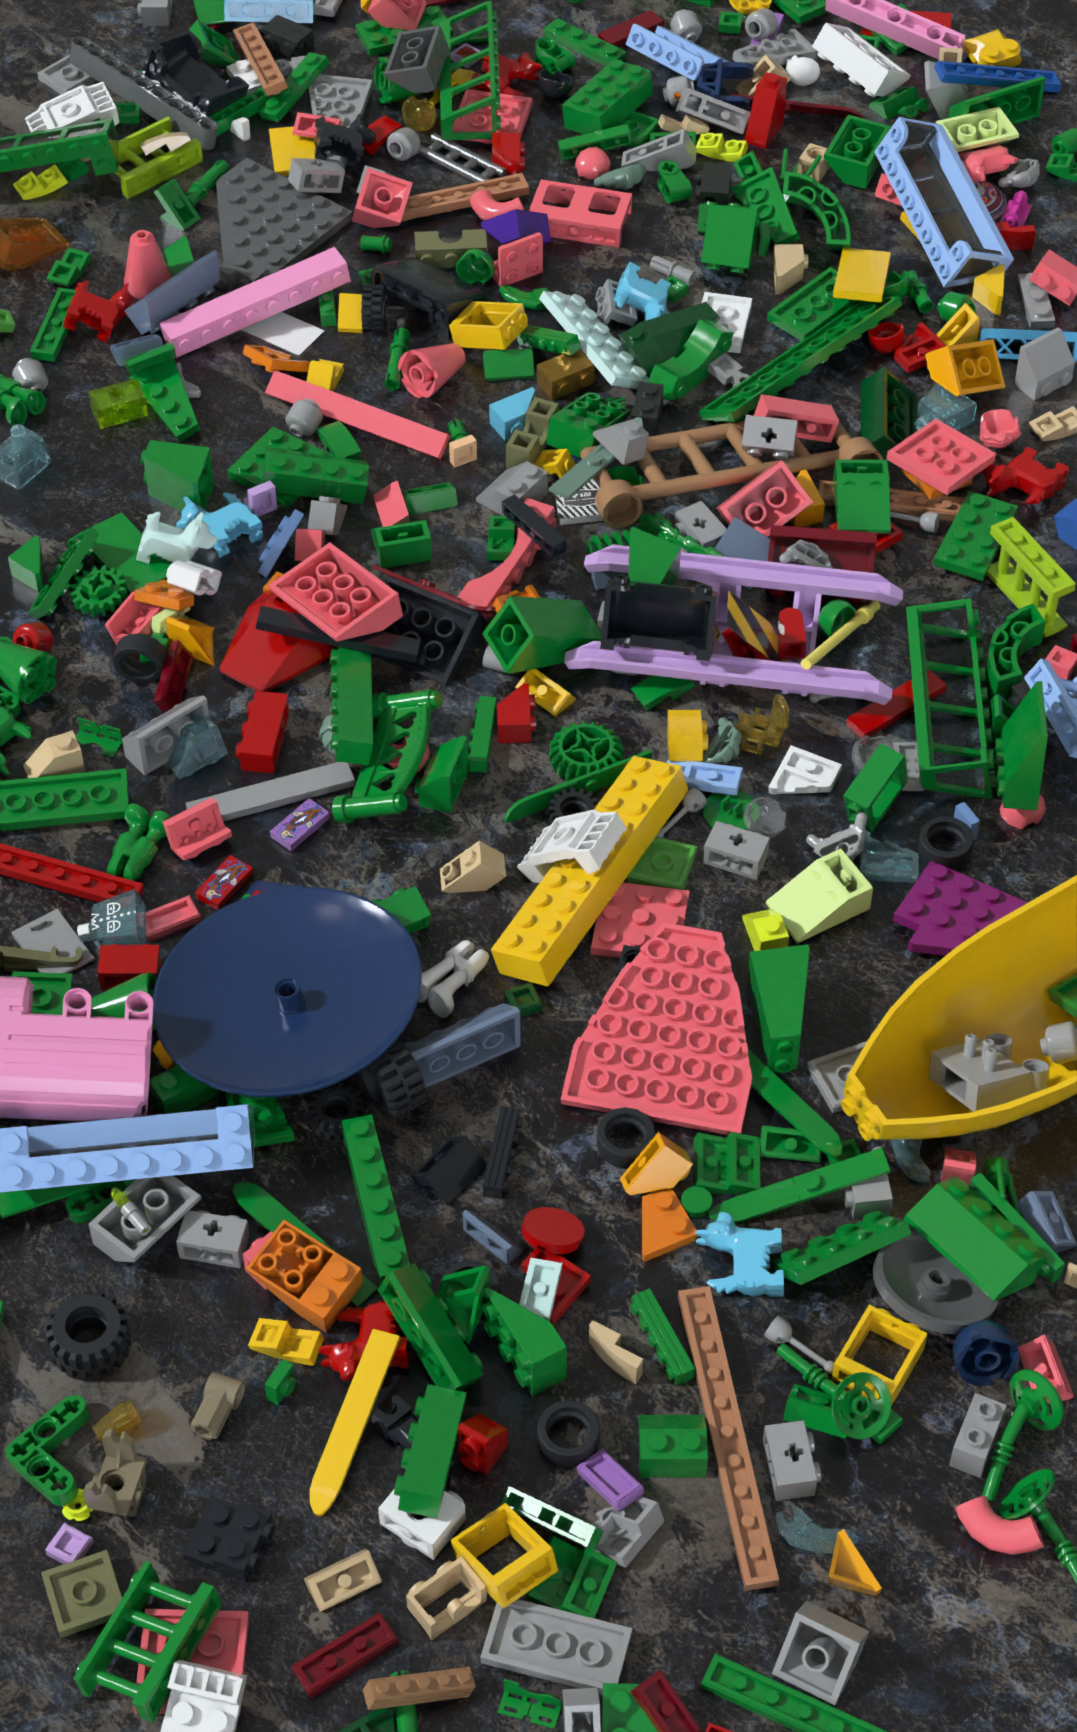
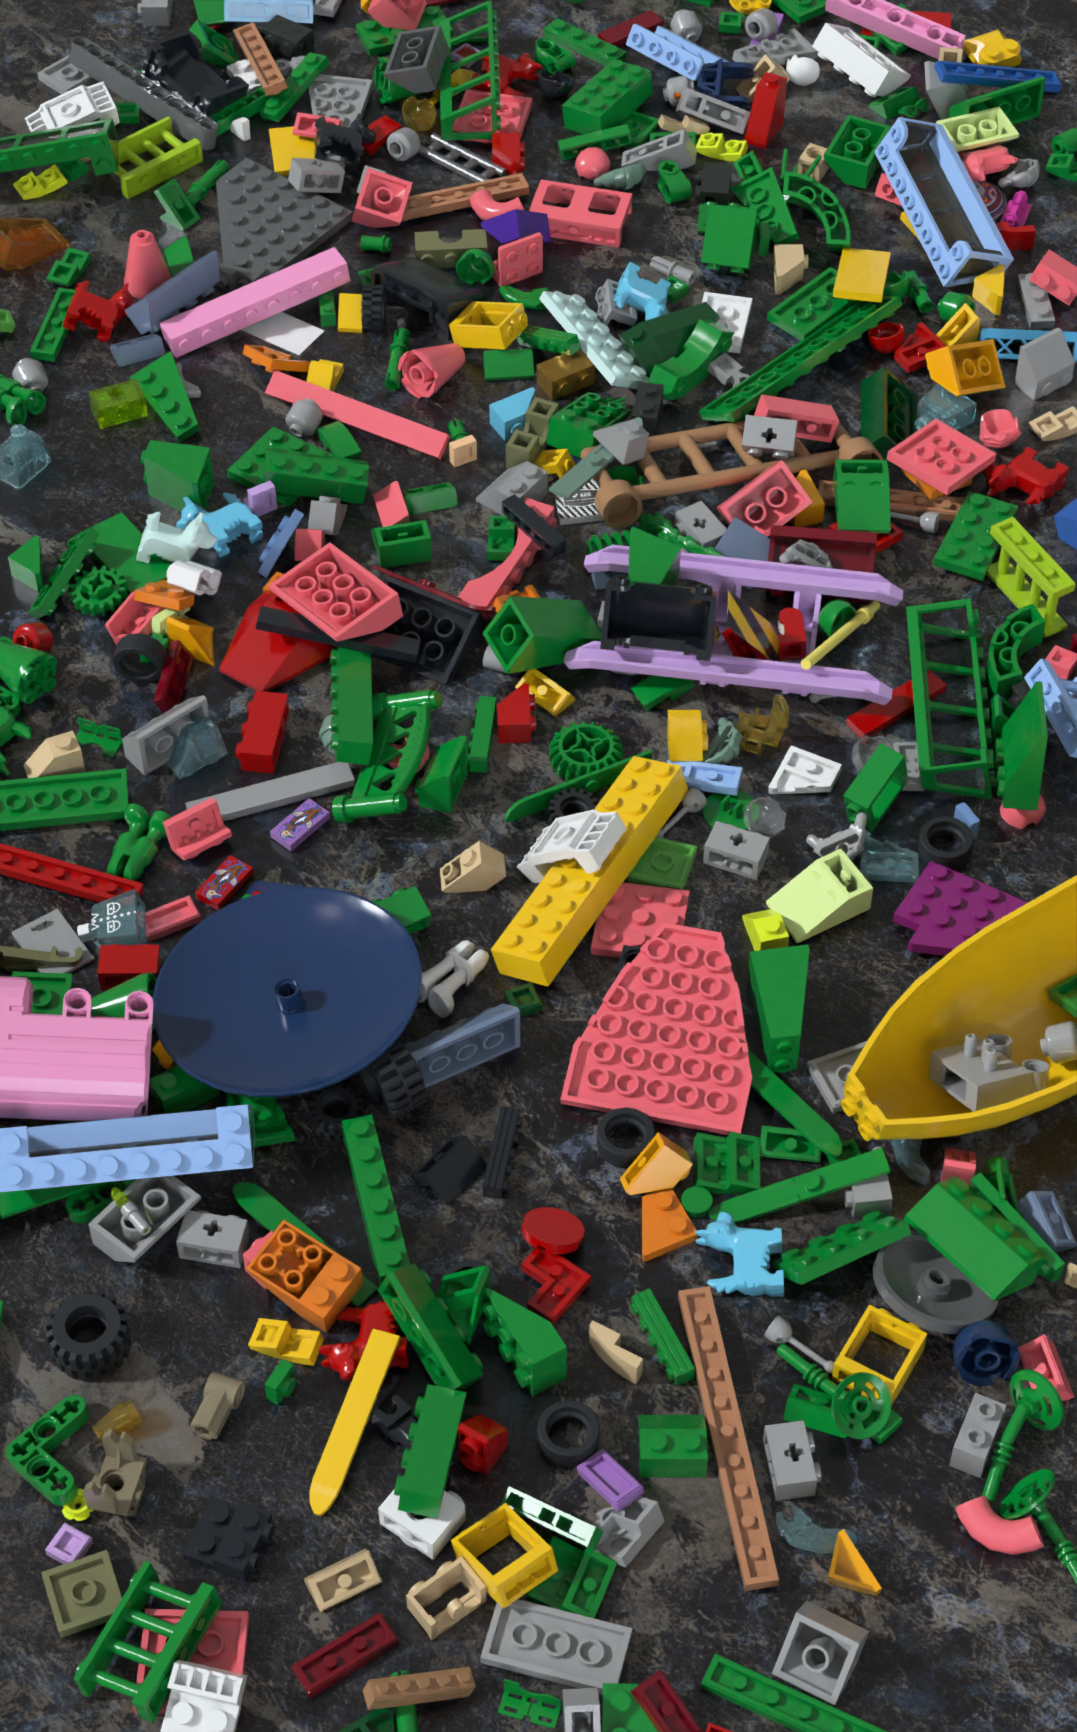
green slope [124,342,176,375] -> none
tan slope [140,132,191,155] -> none
sand blue slope [463,1210,524,1265] -> none
light aqua plate [519,1258,562,1321] -> none
dark red piece [730,94,864,119] -> none

